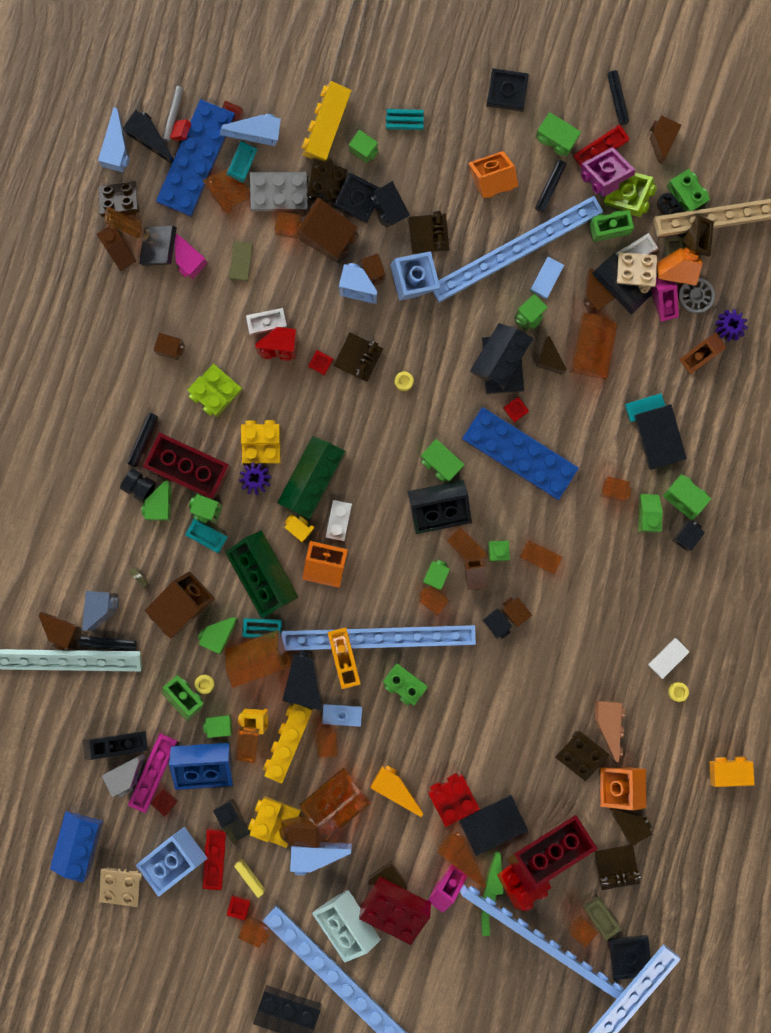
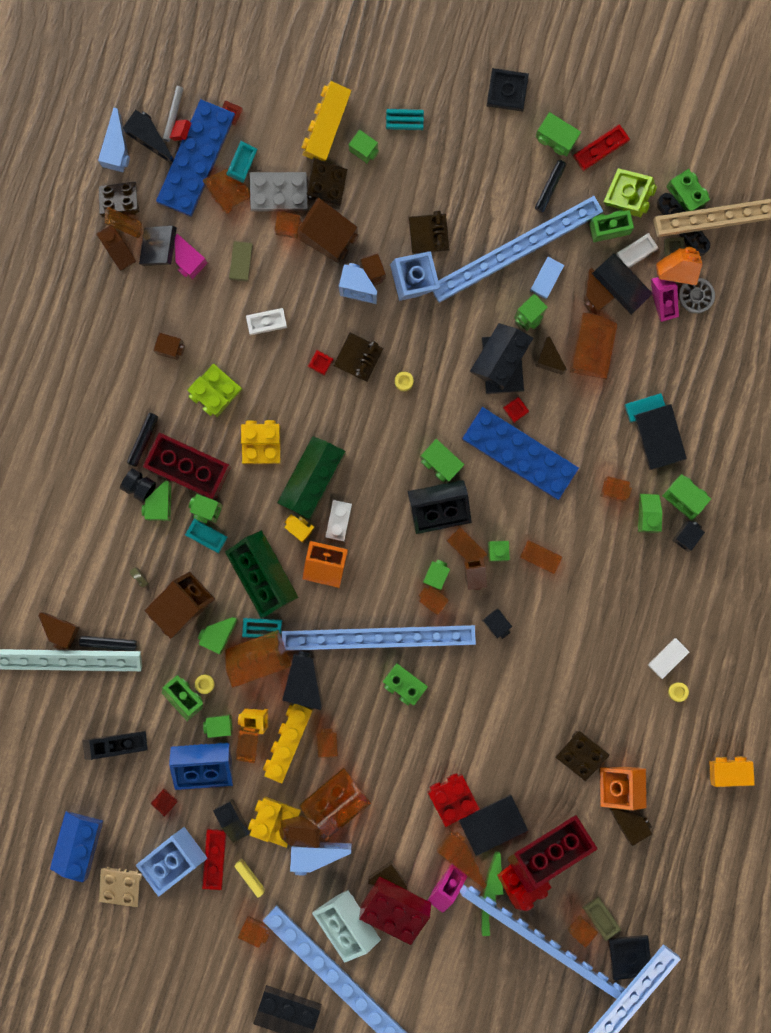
sand blue slope [82,591,119,631] -> none
light grey slope [102,754,146,798] -> none
dark pink tile [128,733,178,813] -> none
light blue slope [219,114,281,146] -> none
red tile [226,895,251,921] -> none
dark purple gear [239,462,272,495] -> none
red slope [255,327,298,361] -> none
light blue plate [322,704,362,727] -> none
light orange slope [327,627,361,689] -> none
black tile [333,172,380,224] -> none
black brick [368,181,410,228] -> none
light orange slope [370,765,423,817] -> none
orange slope [468,151,519,198] -> none
reddish brown brick [501,597,532,627] -> none
magenta plate [581,147,635,197] -> none
dark brown hinge [594,845,641,890] -> none
nougat slope [595,701,625,762] -> none
black axle [607,70,629,125] -> none
tan hinge [617,252,657,293] -> none
reddish brown slope [649,115,681,164] -> none
dark orange slope [679,333,727,374] -> none
dark brown slope [683,215,714,257] -> none
dark purple gear [715,309,748,342] -> none

